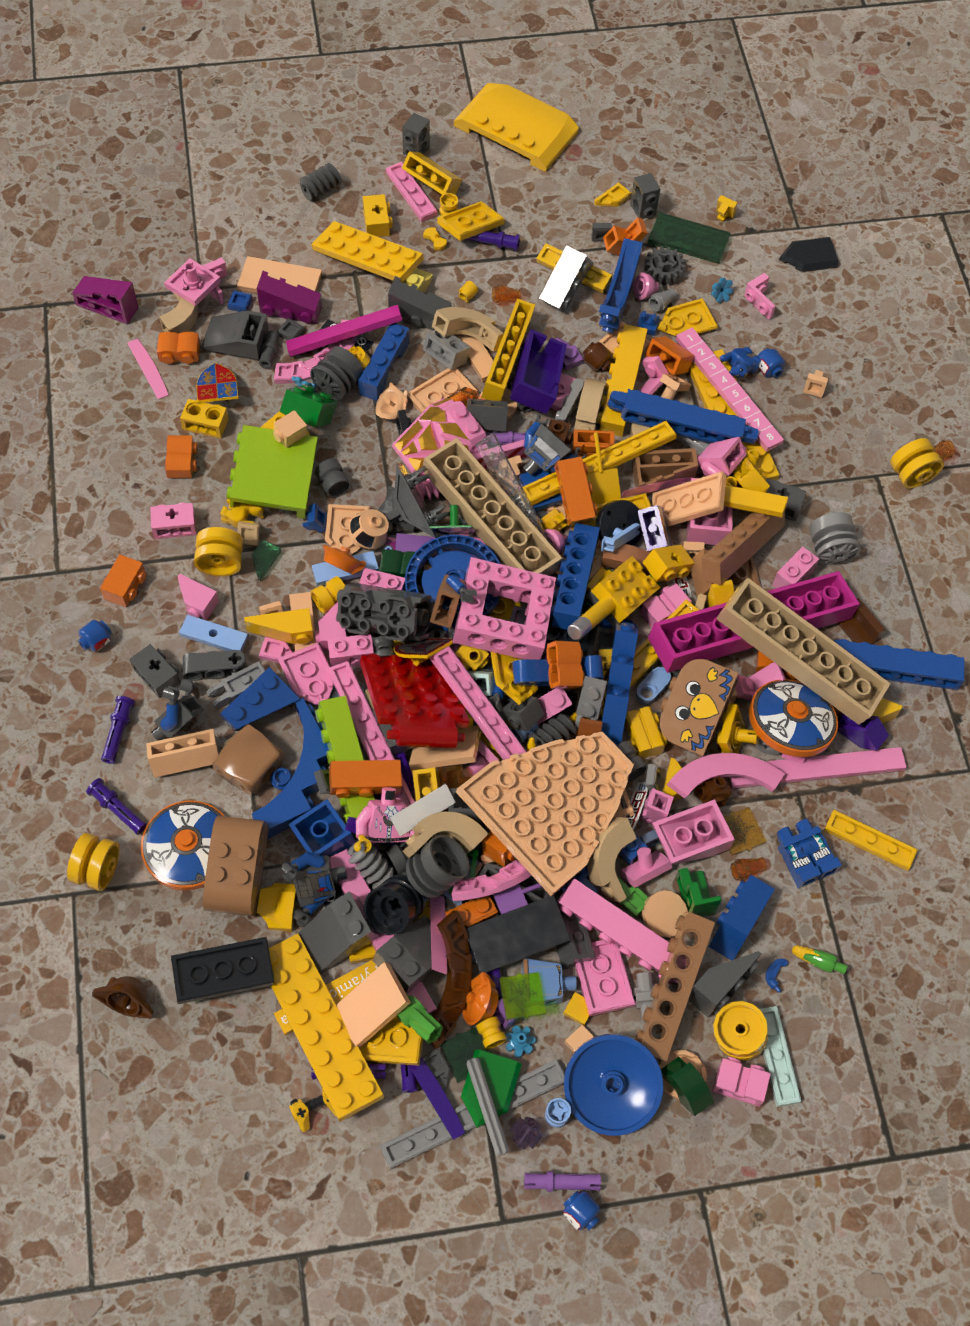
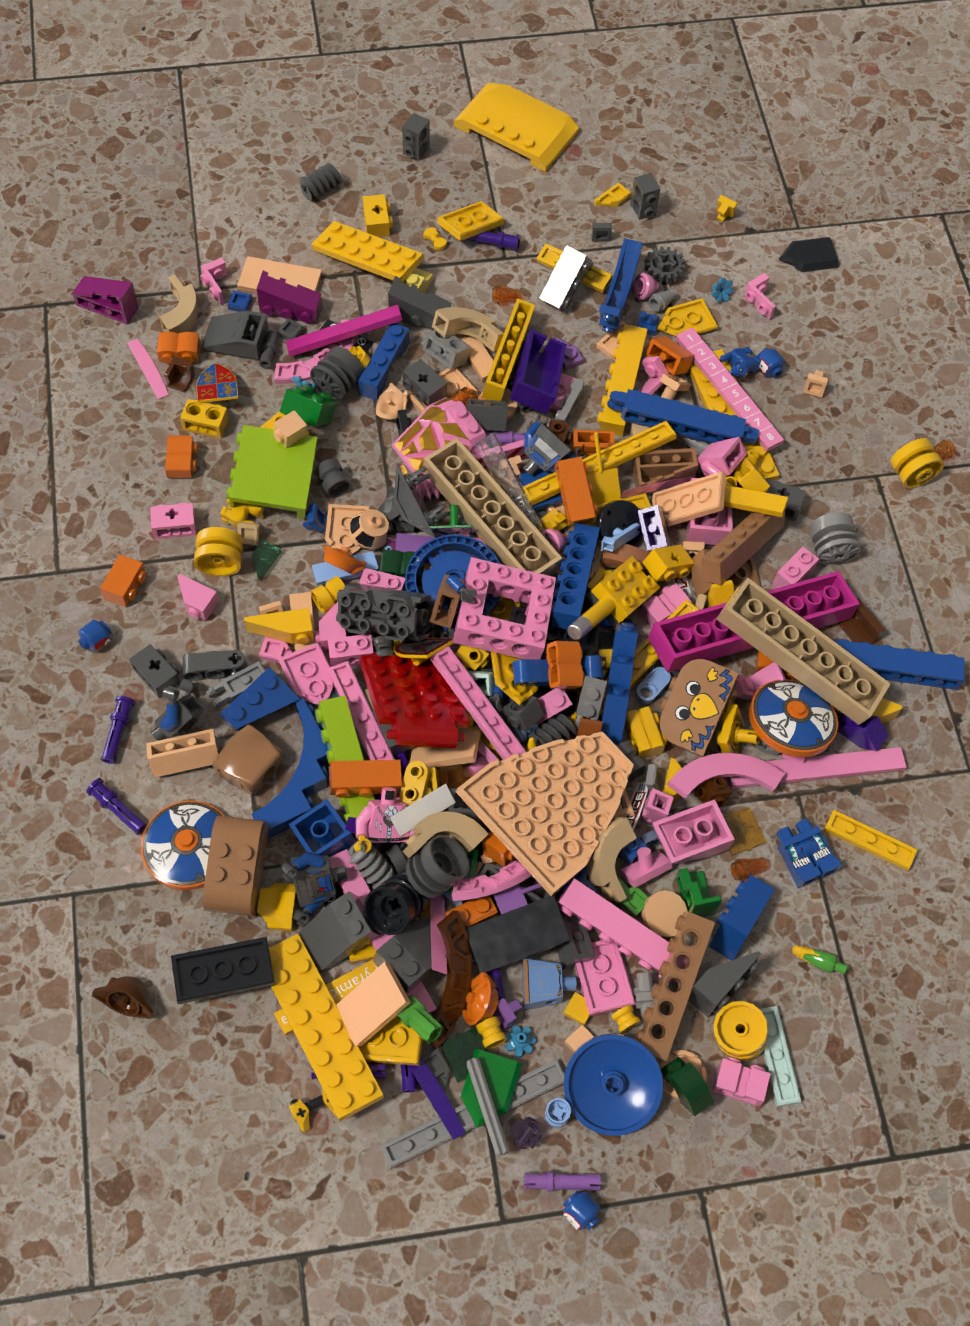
yellow wheel [67,833,120,891] -> none
bright pink plate [164,258,221,306] -> none
light blue tile [179,615,248,651] -> none
blue plate [271,768,293,790] -> none
dark grey tile [314,770,330,794] -> none
bright pink tile [386,162,438,222] -> none
yellow brick [402,151,462,195] -> none
yellow wheel [440,193,458,216] -> none
yellow hose [458,281,478,303] -> none
clear neon green piece [499,972,546,1020] -> none
tan arch [574,378,606,430] -> none
reddish brown head [582,342,612,371] -> none
orange brick [603,217,648,255] -> none
clear green tile [648,212,731,264] -> none
blue piece [765,958,788,993] -> none
none -> reddish brown panel [164,357,195,392]
none -> yellow plate [400,761,430,806]
none -> dark grey brick [402,359,447,407]
none -> yellow wheel [611,1004,641,1034]

